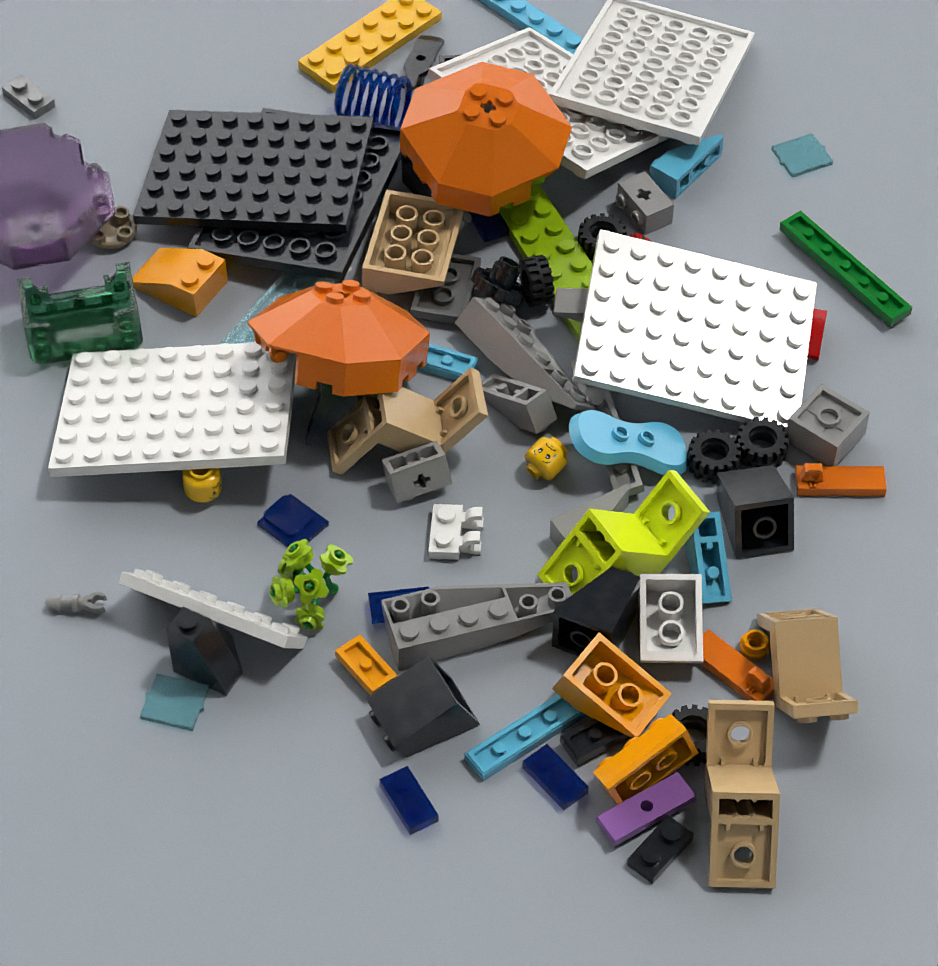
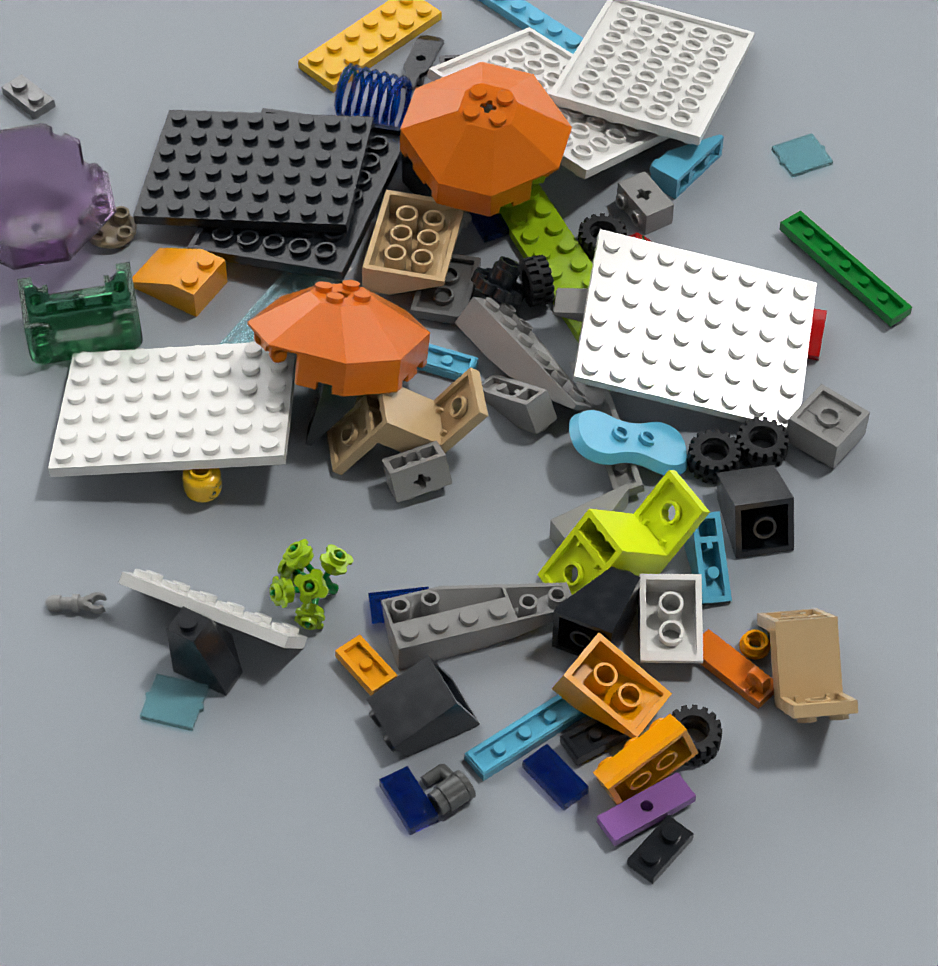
clear blue piece [257,494,329,547] -> none
white plate [428,504,484,560] -> none
yellow head [524,437,568,480] -> none
tan bracket [704,699,780,888] -> none
orange hinge [795,463,887,497] -> none
none -> dark grey piece [420,764,476,816]

